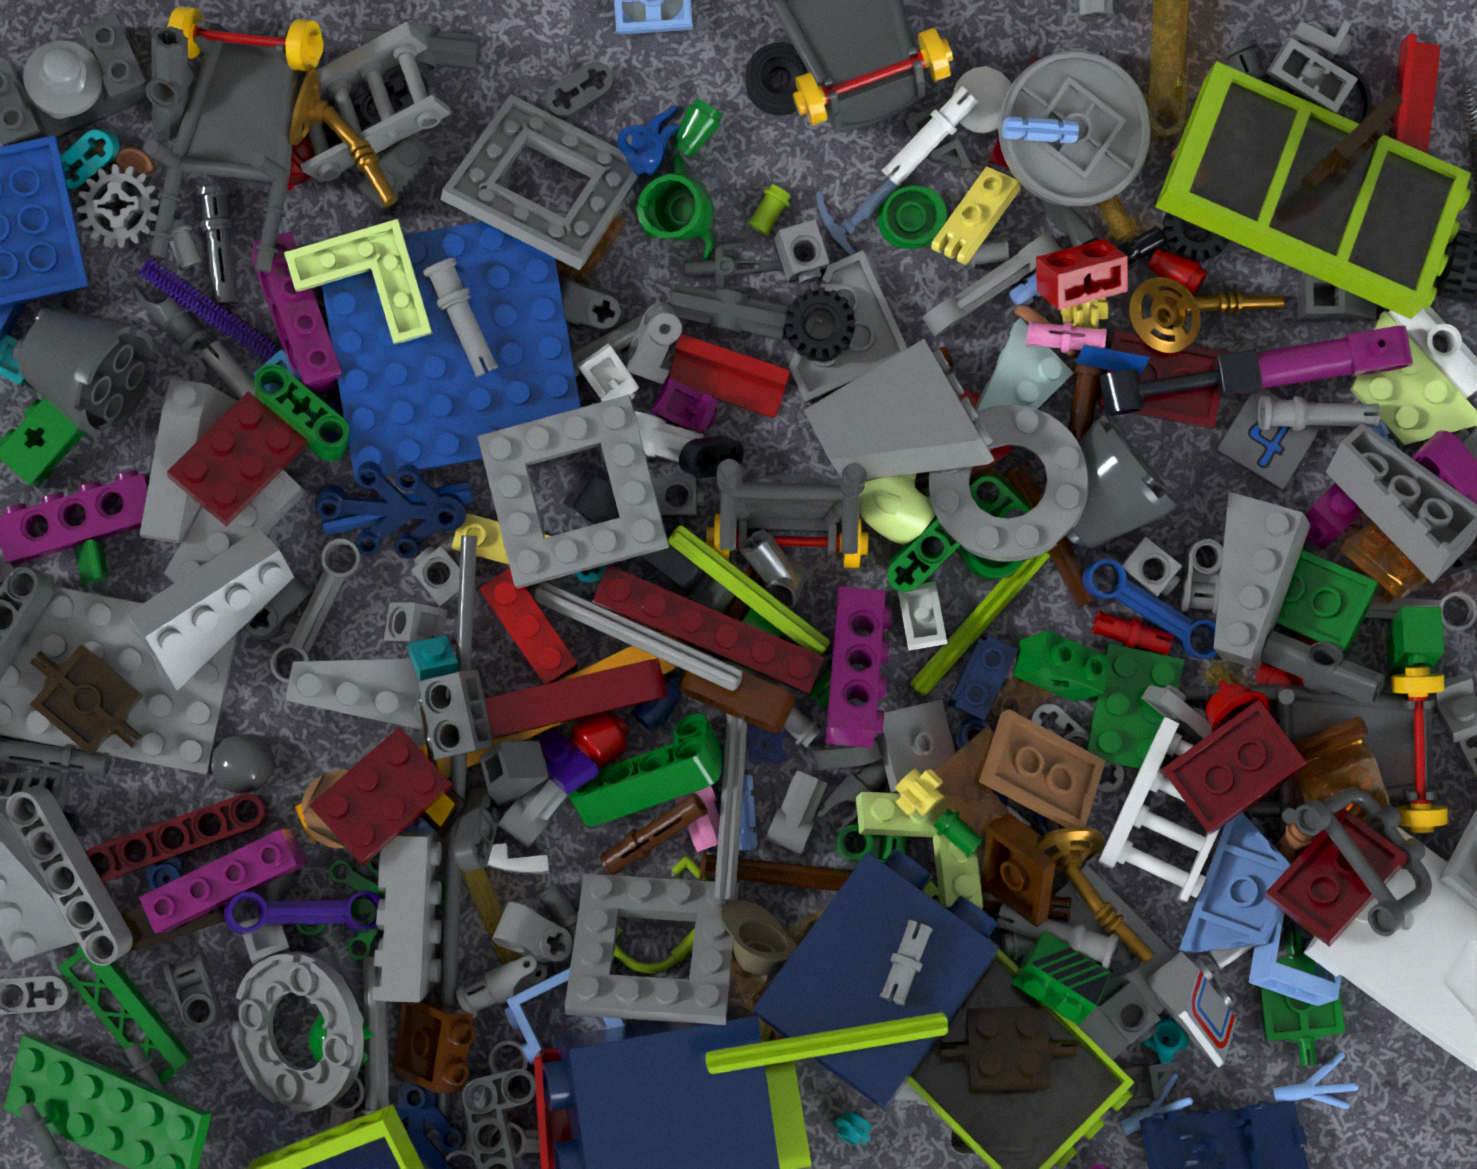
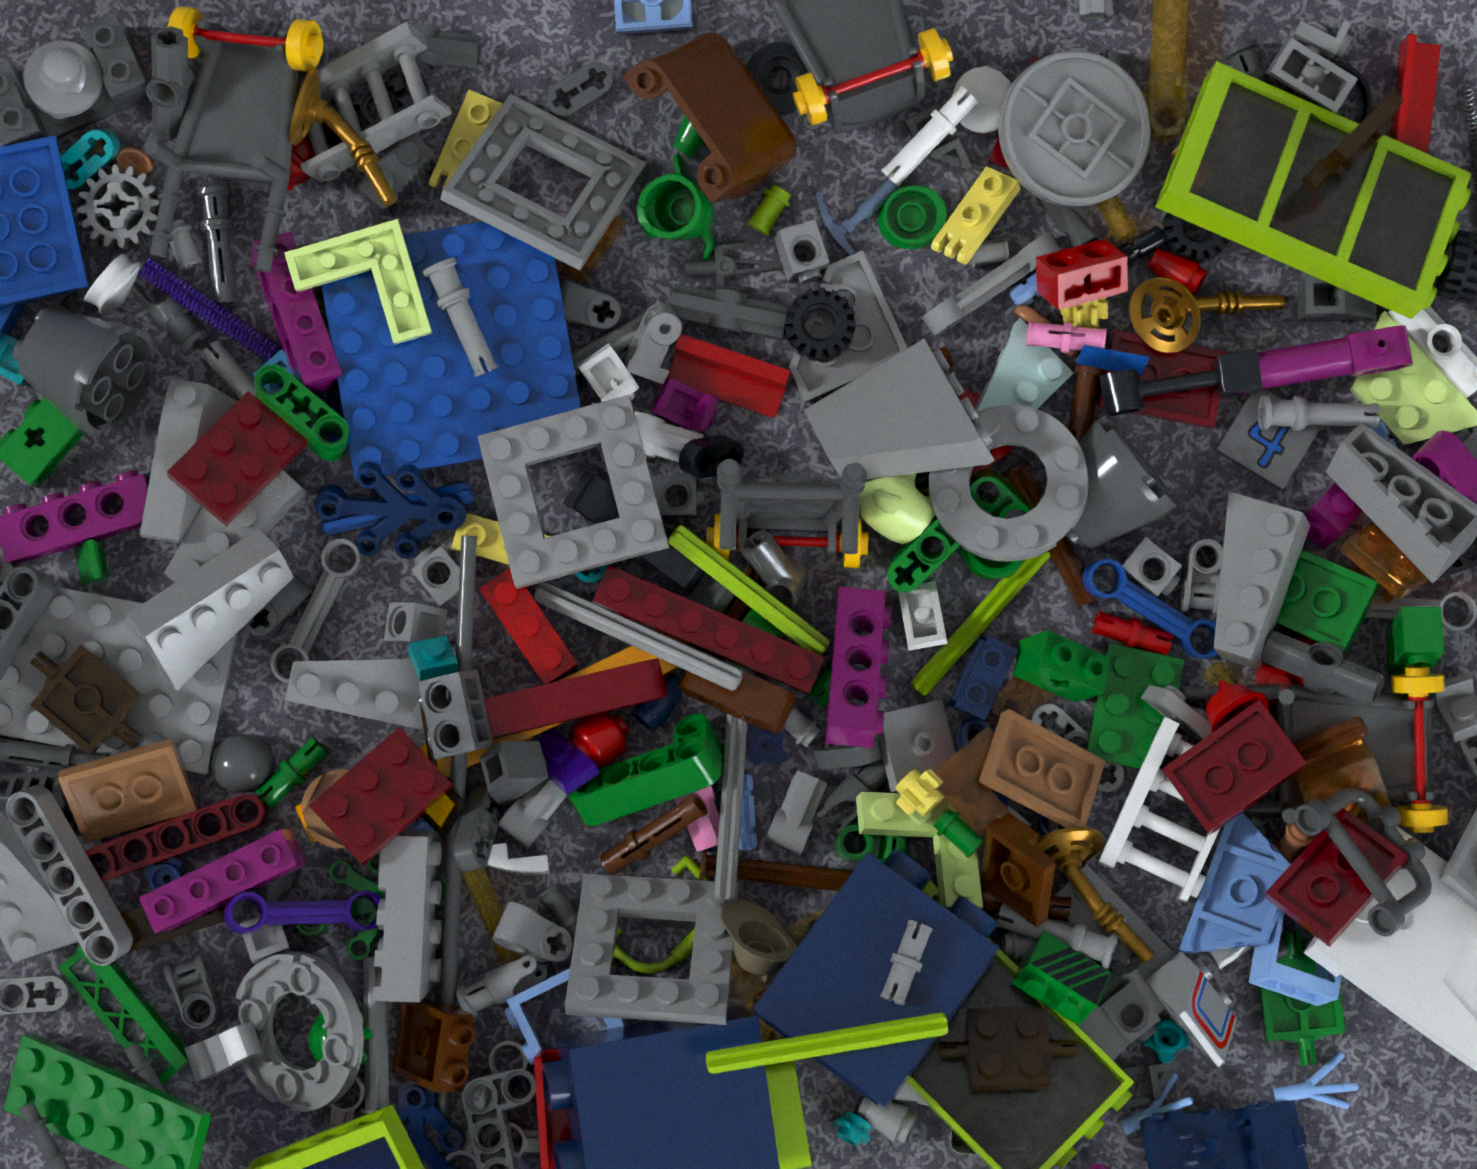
blue piece [617,105,679,177] -> none
light blue axle [1002,116,1079,143] -> none
none -> medium nougat plate [57,738,198,843]
none -> white piece [84,254,141,316]
none -> light grey leg [184,1022,264,1082]
none -> green pin [256,736,329,808]
none -> light yellow hinge [428,90,503,188]
none -> reddish brown windscreen [622,33,796,203]
none -> light grey cone [857,1097,918,1144]

